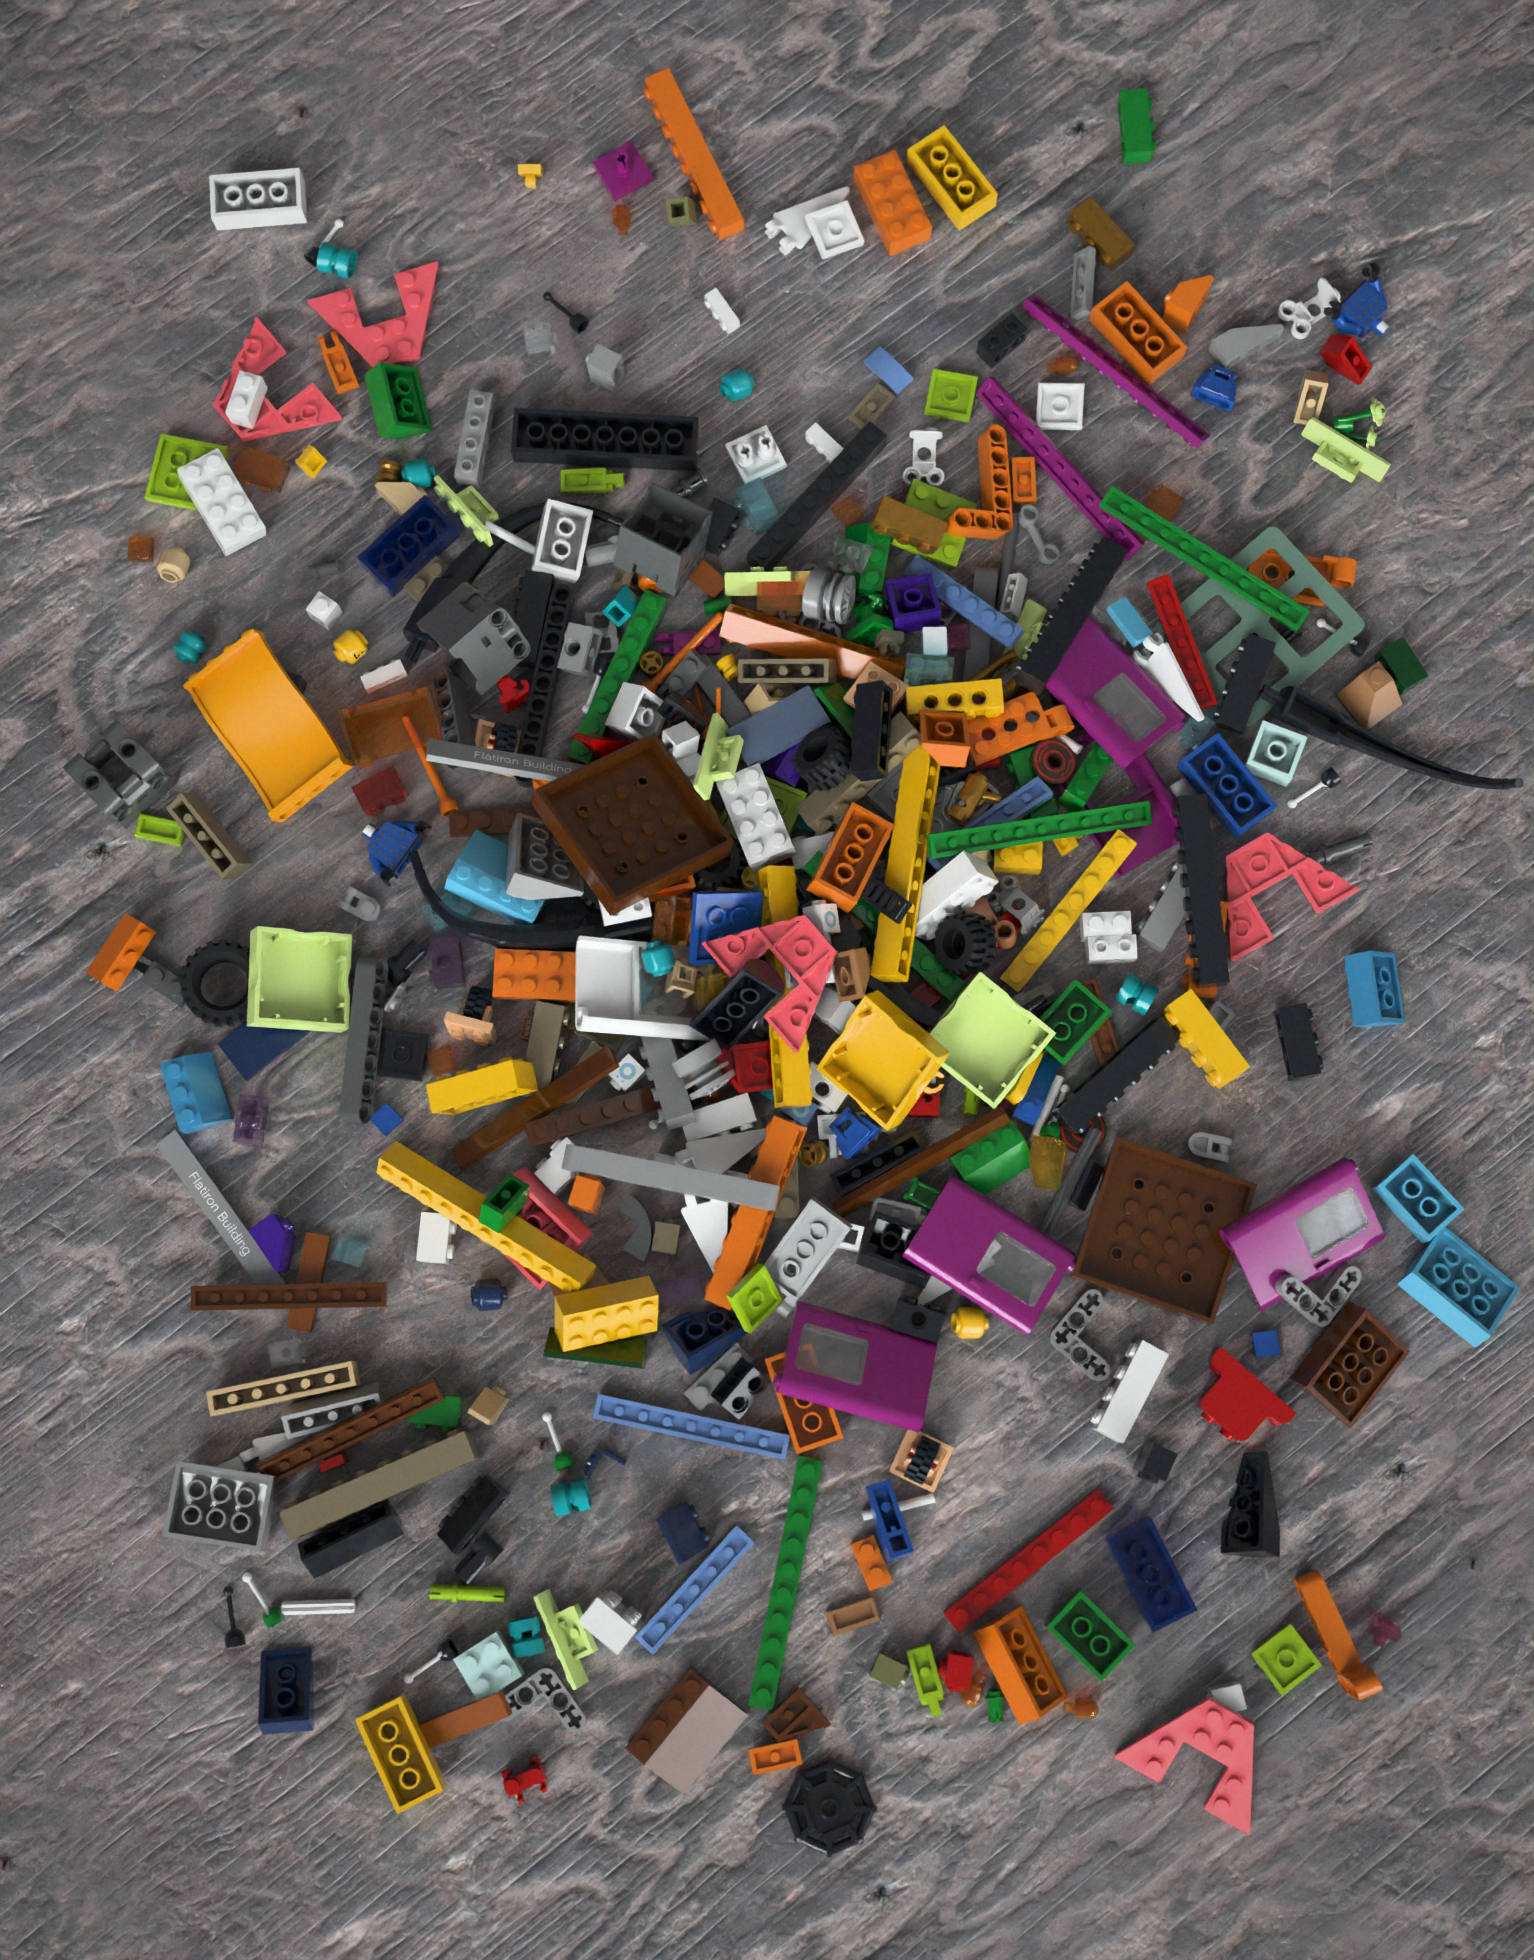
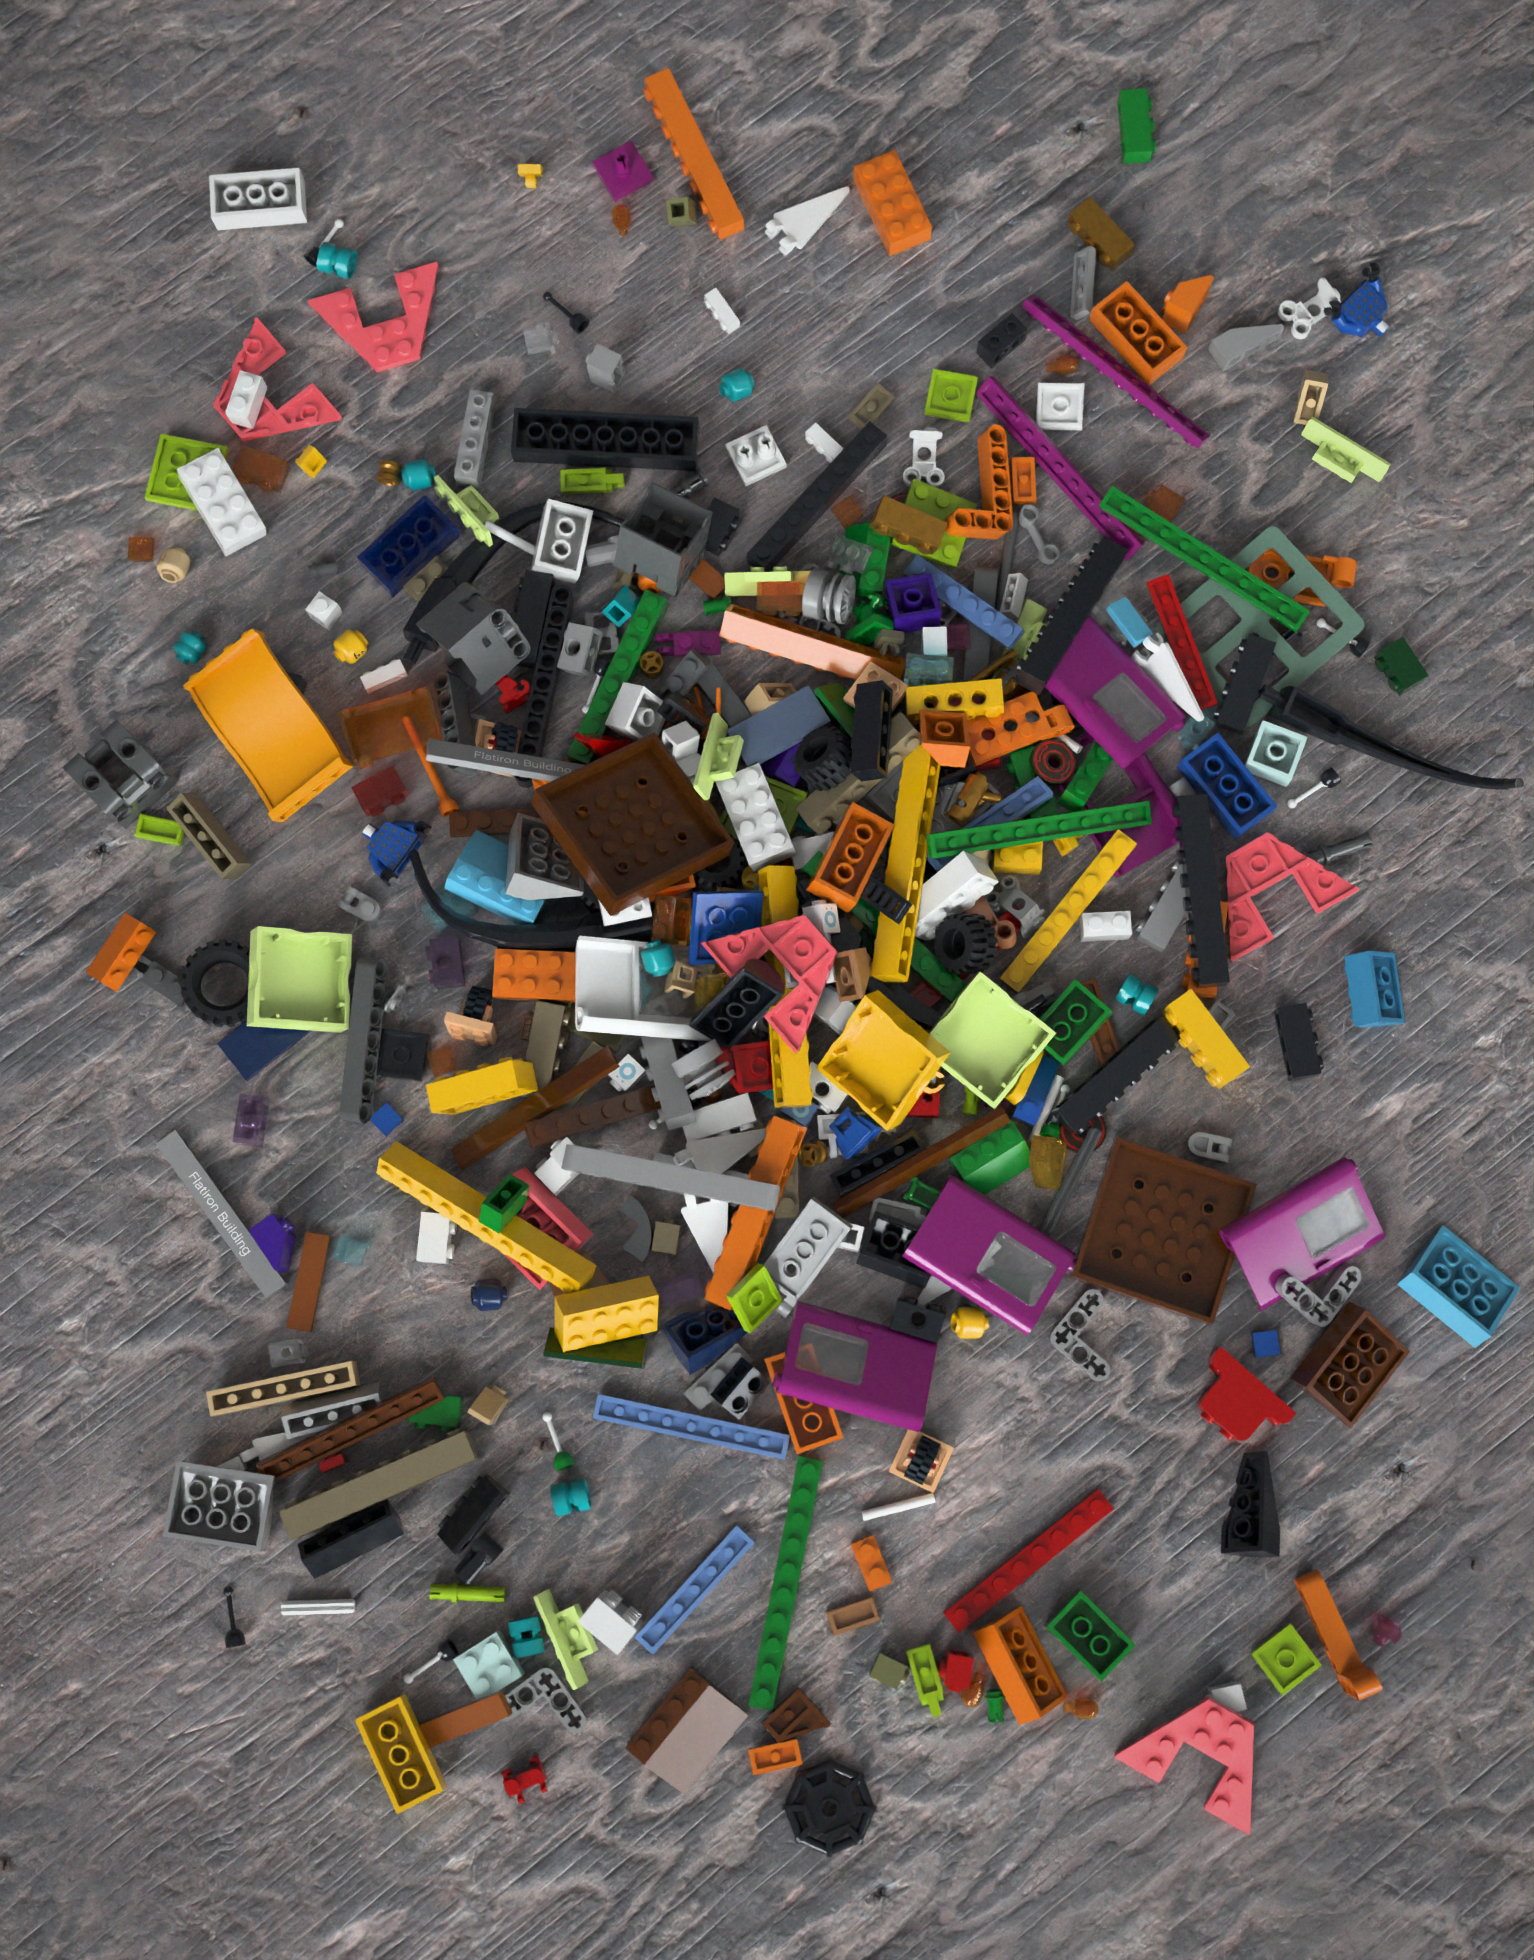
dark azure slope [160,1052,233,1135] -> none
reddish brown plate [190,1282,387,1311] -> none
hinge [242,1572,285,1629] -> none
dark blue slope [258,1647,314,1735] -> none
orange hinge [317,331,360,395] -> none
green slope [364,362,432,440] -> none
tan slope [375,482,429,524] -> none
black piece [387,939,428,988] -> none
orange brick [568,1173,606,1216] -> none
dark blue bracket [584,1448,627,1480] -> none
orange piece [640,612,724,695] -> none
dark blue slope [656,1501,711,1565] -> none
yellow wheel [715,654,738,682] -> none
clear light blue brick [733,477,780,537] -> none
dark tan brick [738,659,836,683] -> none
white plate [805,201,865,259] -> none
medium blue slope [863,346,914,395] -> none
blue slope [866,1479,914,1563] -> none
yellow brick [906,125,998,231] -> none
black slope [1069,1159,1104,1211] -> none
white brick [1085,934,1138,965] -> none
white brick [1090,1340,1169,1443] -> none
clear blue brick [1103,1516,1197,1633] -> none
black brick [1133,1442,1178,1484] -> none
blue piece [1190,363,1238,411] -> none
red slope [1319,334,1372,385] -> none
plant [1333,397,1385,450] -> none
medium nougat slope [1336,661,1402,730] -> none
medium azure brick [1371,1154,1464,1243] -> none

